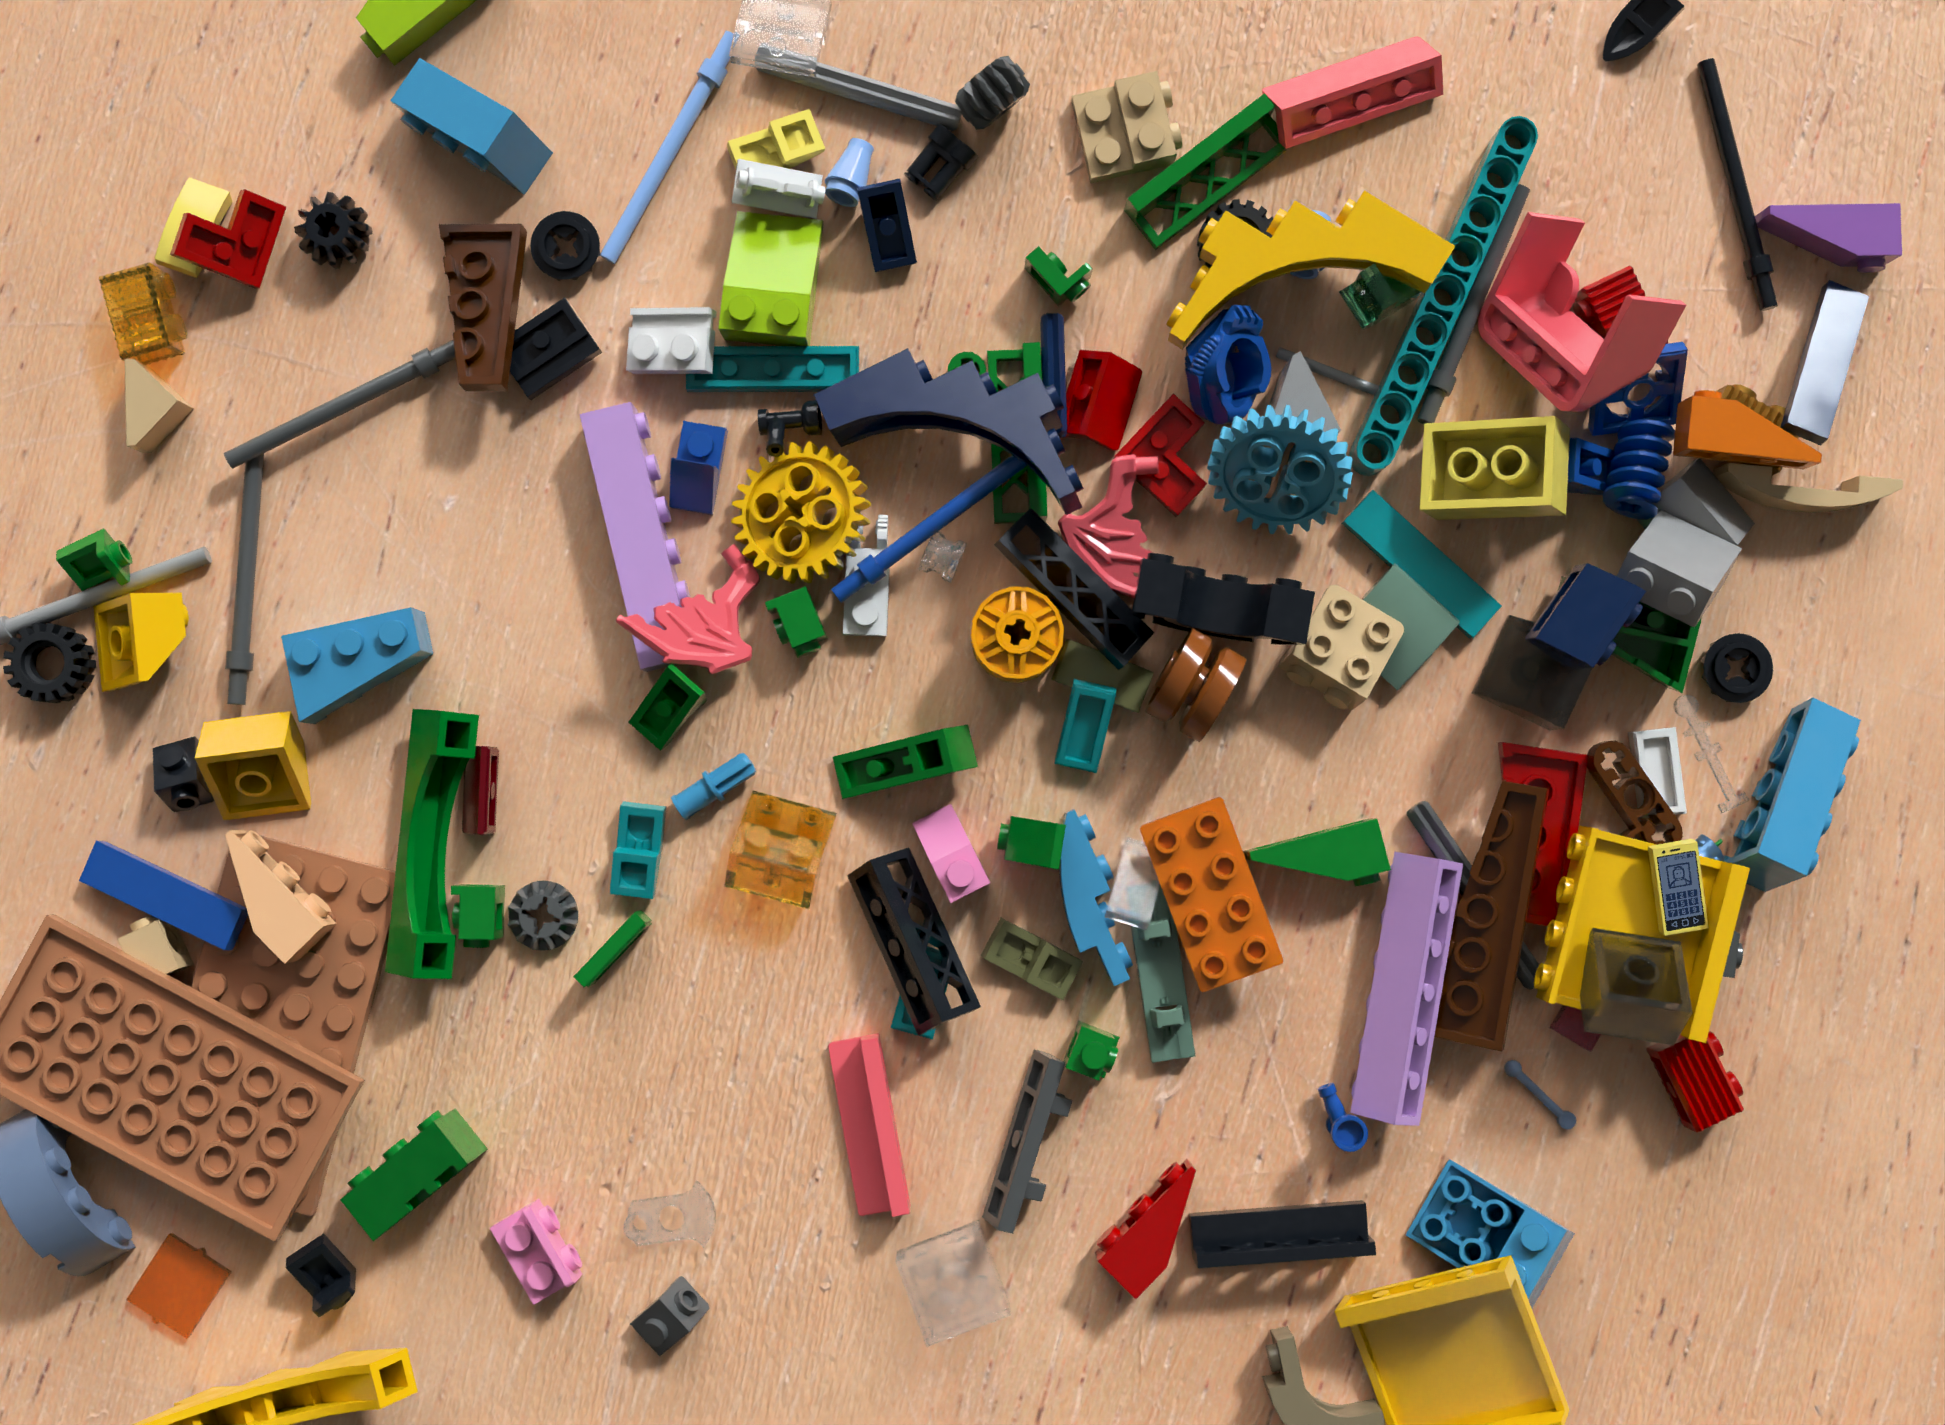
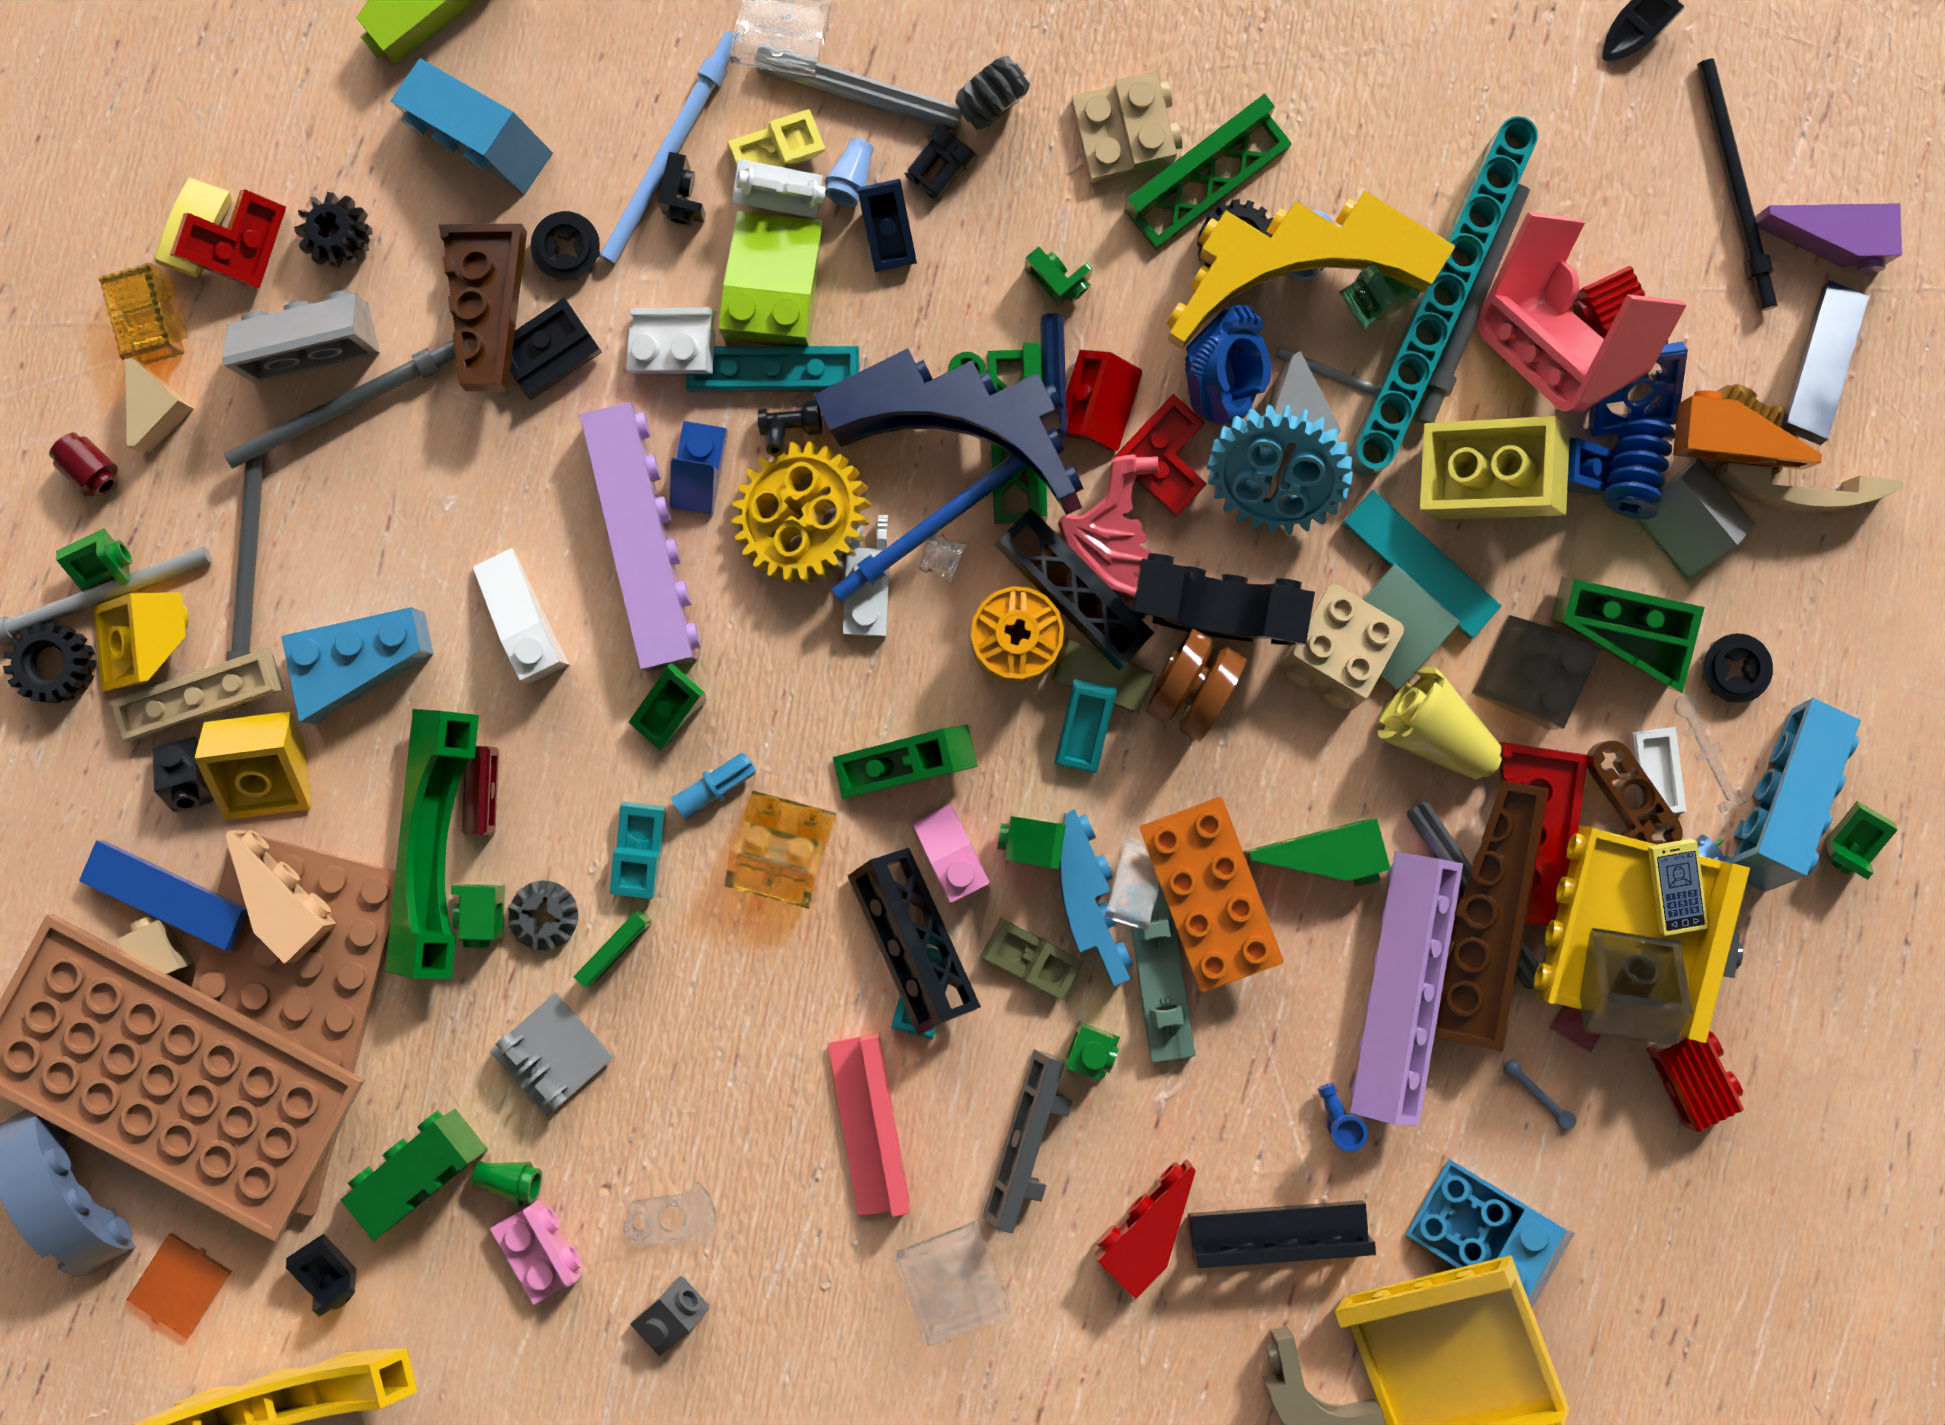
coral animal [615,543,760,675] -> none
green brick [765,586,828,658] -> none
coral panel [1262,36,1443,149] -> none
dark blue slope [1525,563,1646,669] -> none
light grey brick [1617,510,1742,628] -> none
none -> dark red brick [49,432,118,497]
none -> tan tile [110,648,284,743]
none -> light grey slope [222,291,380,383]
none -> green cone [472,1161,542,1206]
none -> white slope [473,548,569,684]
none -> light grey hinge [490,992,614,1117]
none -> black bracket [658,152,706,226]
none -> light yellow cone [1377,666,1502,780]
none -> green bracket [1825,801,1898,880]

